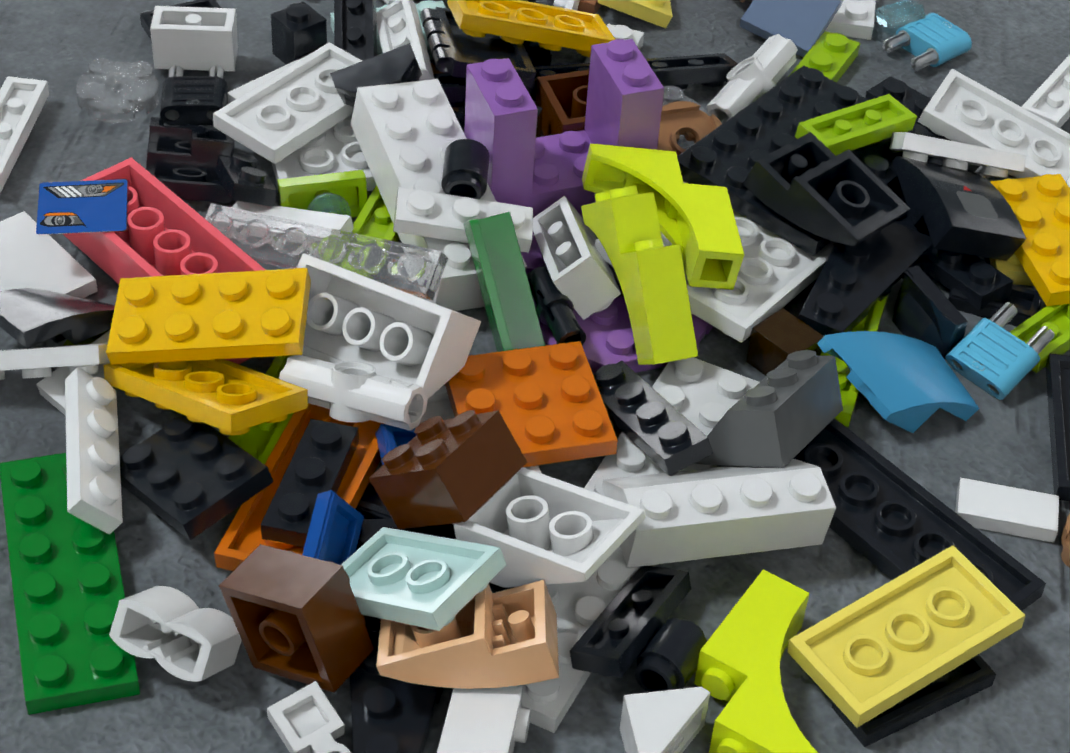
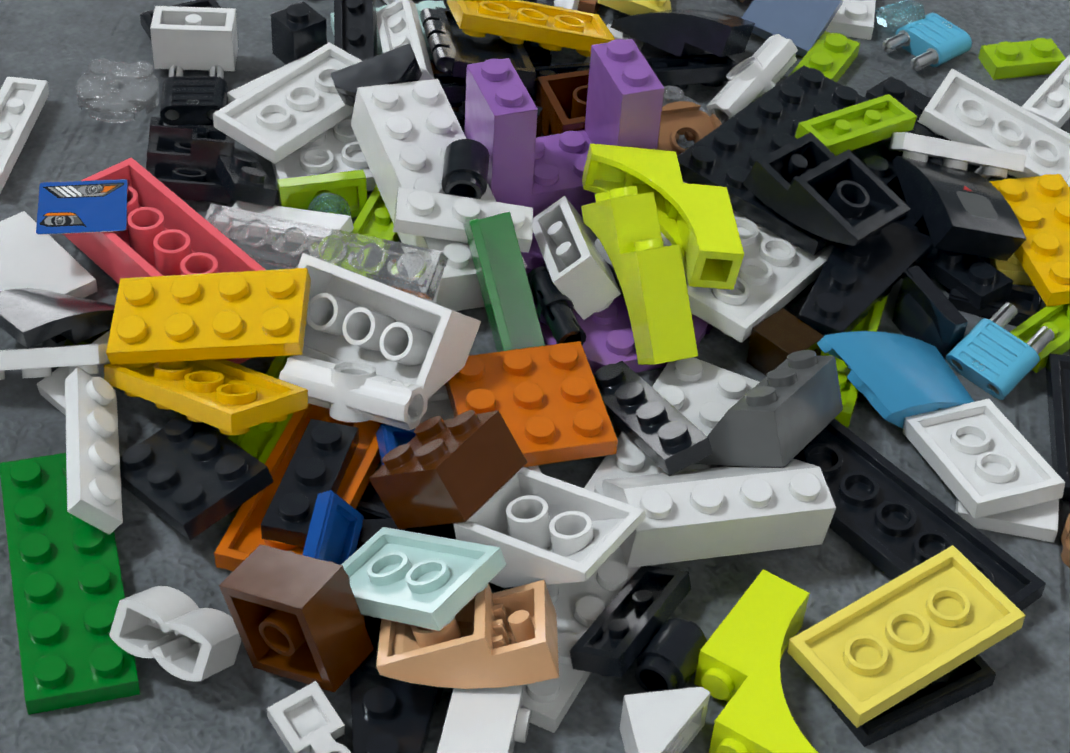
none -> black slope [611,9,755,57]
none -> white plate [903,399,1065,519]
none -> lime plate [978,38,1066,80]

